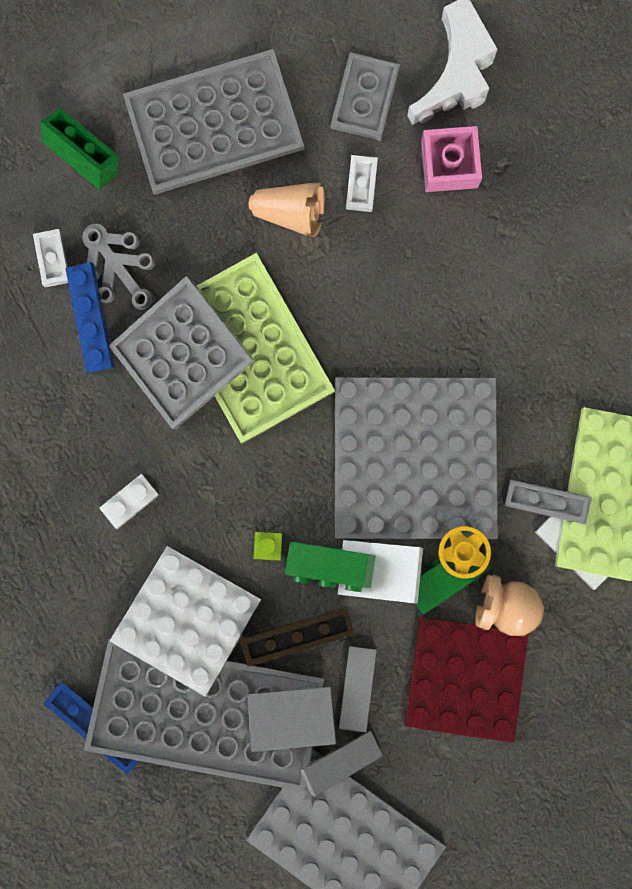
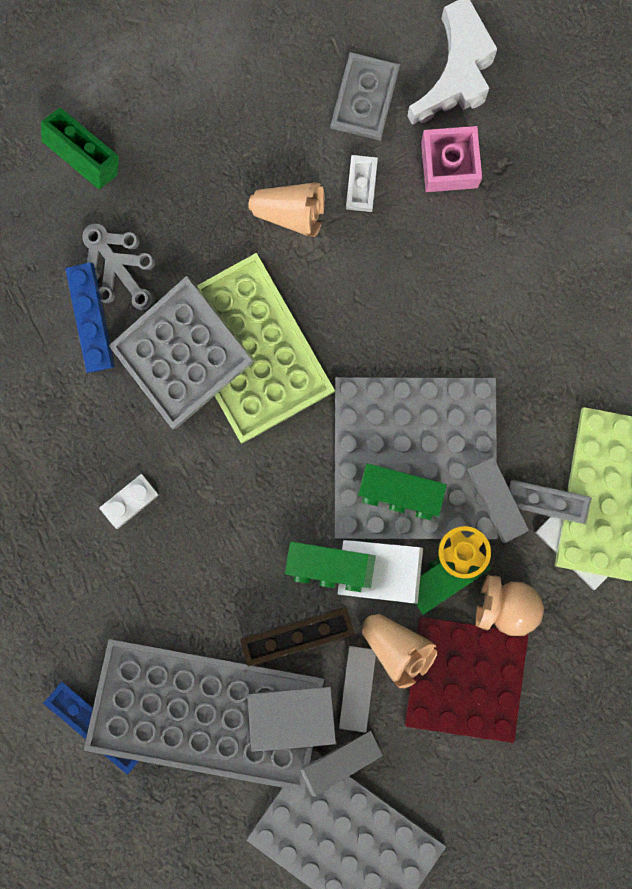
white plate [33,229,68,287] -> none
white plate [110,546,261,697] -> none
light grey plate [123,49,304,195] -> none
lime plate [253,532,282,561] -> none
none -> green brick [357,463,447,521]
none -> light nougat cone [362,614,437,688]
none -> light grey tile [467,457,529,543]

